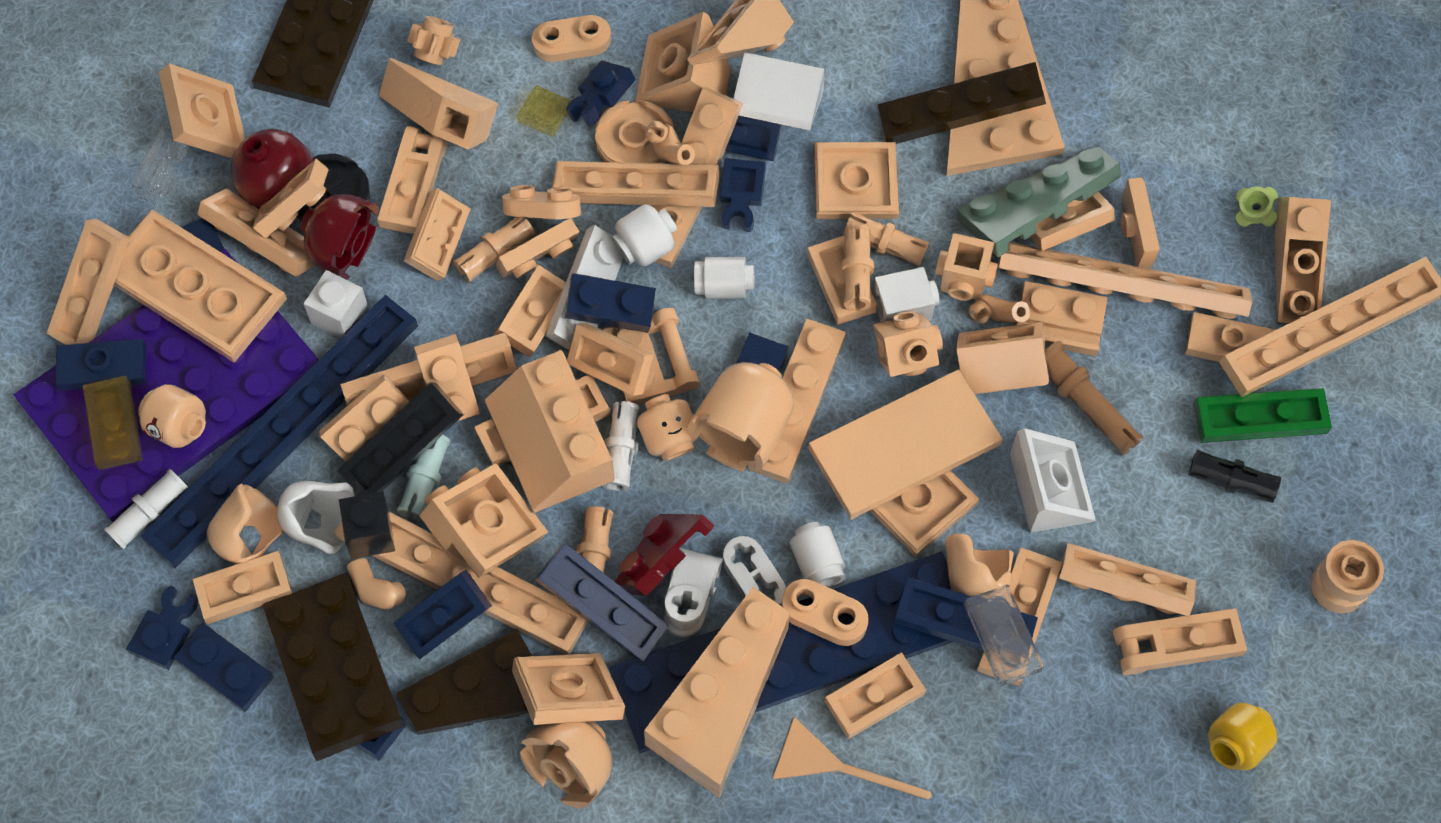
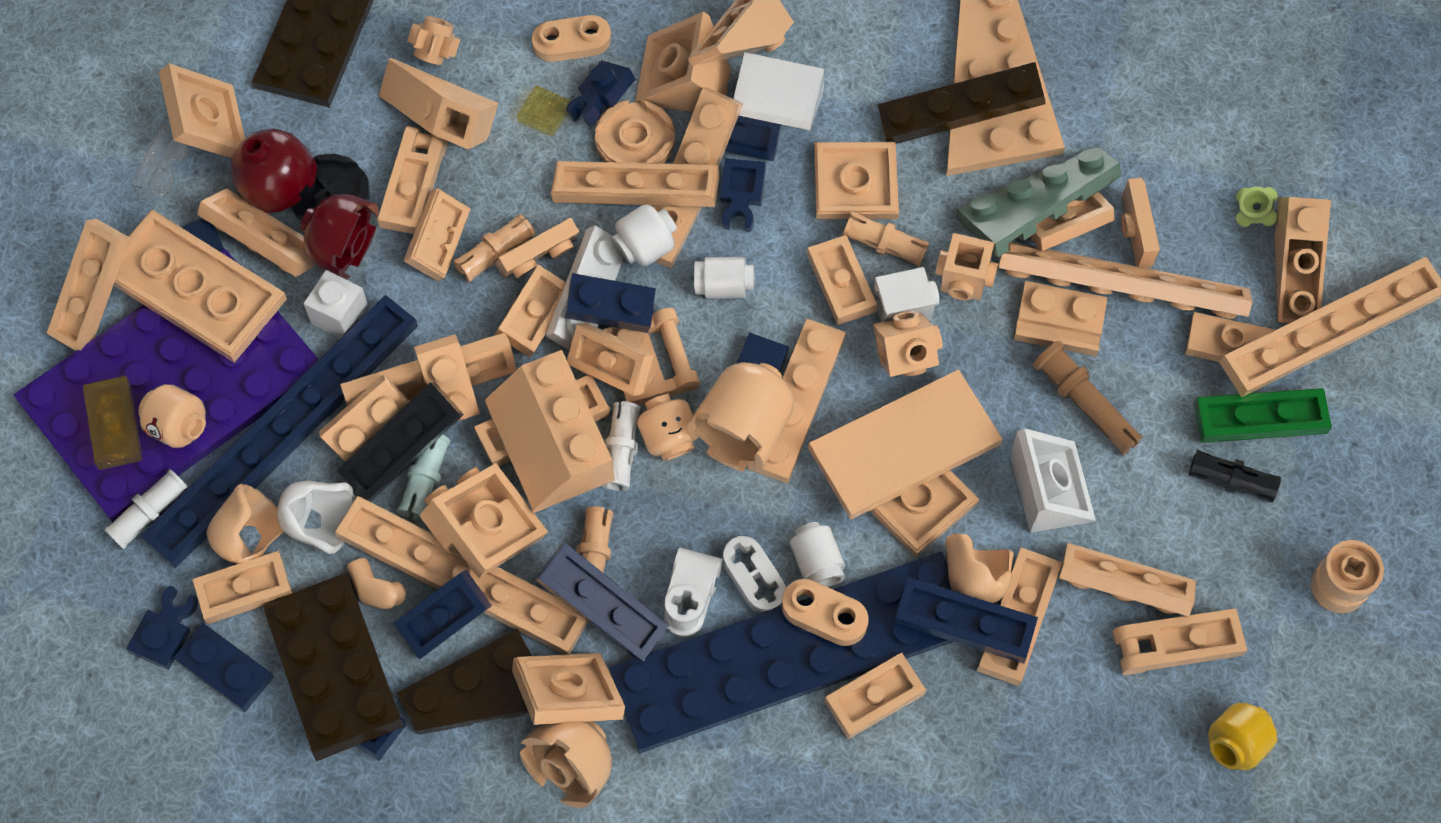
dark blue plate [56,339,147,391] -> none
light nougat plate [253,159,329,238] -> none
black brick [339,491,395,559] -> none
light nougat plate [502,185,581,219] -> none
dark red wing [614,514,715,596] -> none
light nougat wedge [644,587,790,798] -> none
light nougat arm [646,121,695,165] -> none
light nougat piece [773,717,932,799] -> none
light nougat pin [841,224,874,311] -> none
light nougat panel [956,322,1049,394] -> none
clear plate [964,584,1044,687] -> none
light nougat arm [969,294,1030,324] -> none

